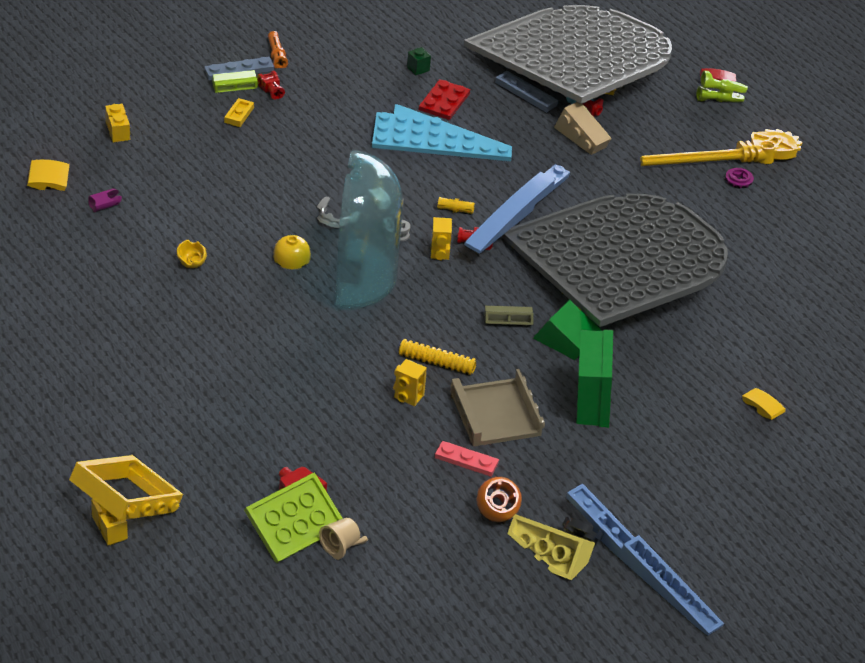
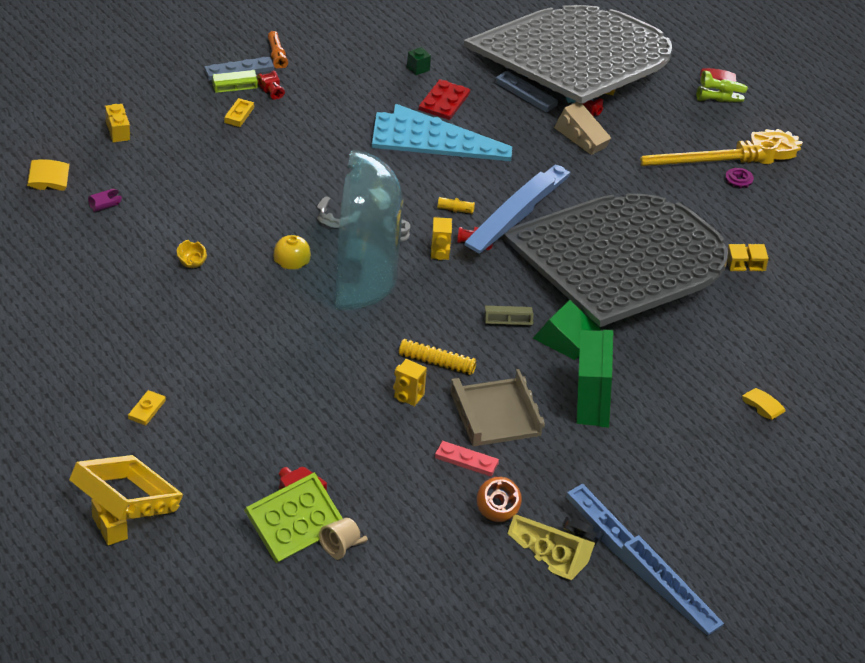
none -> yellow plate [128,390,166,426]
none -> yellow piece [727,244,768,271]

